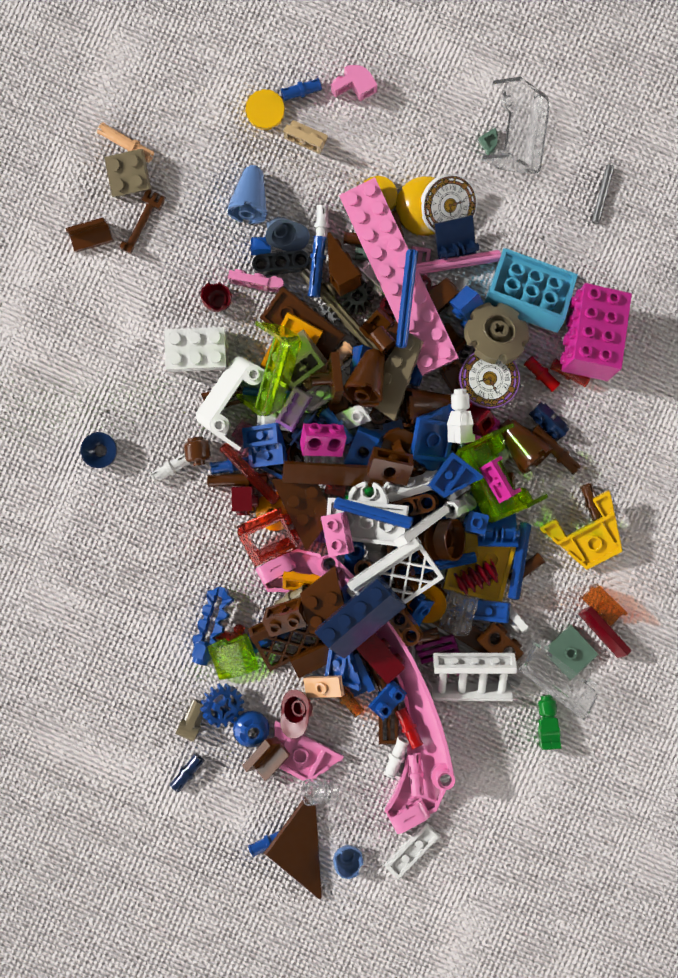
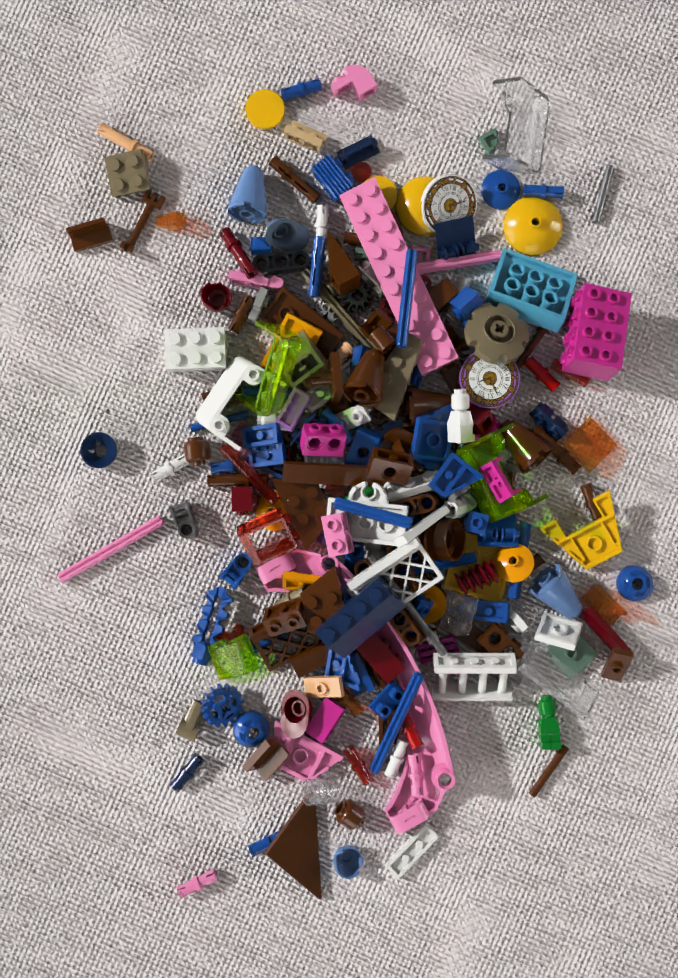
none -> bright pink axle [58,516,165,582]
none -> clear orange cone [156,211,186,231]
none -> flat silver piece [169,499,198,539]
none -> bright pink pin [177,869,218,899]
none -> blue bar [190,410,249,432]
none -> dark red pin [219,227,258,279]
none -> blue piece [219,552,254,590]
none -> reddish brown pin [227,293,256,335]
none -> light grey plate [248,287,271,323]
none -> reddish brown pin [268,155,321,204]
none -> dark pink hinge [306,697,347,744]
none -> blue brick [311,154,355,203]
none -> reddish brown head [335,799,365,830]
none -> dark blue hinge [336,135,380,170]
none -> clear red pin [342,745,374,786]
none -> clear red plate [352,162,371,182]
none -> flat silver bar [367,554,448,657]
none -> blue axle [369,671,424,774]
none -> blue dish [481,170,521,210]
none -> light orange dish [494,544,534,583]
none -> yellow dish [503,197,563,256]
none -> reddish brown bar [515,327,548,370]
none -> blue pin [523,183,564,200]
none -> medium blue cone [529,564,583,619]
none -> reddish brown bar [529,744,569,798]
none -> white tile [534,612,583,651]
none -> clear orange slope [561,416,617,473]
none -> reddish brown plate [601,647,633,682]
none -> blue piece [616,565,653,601]

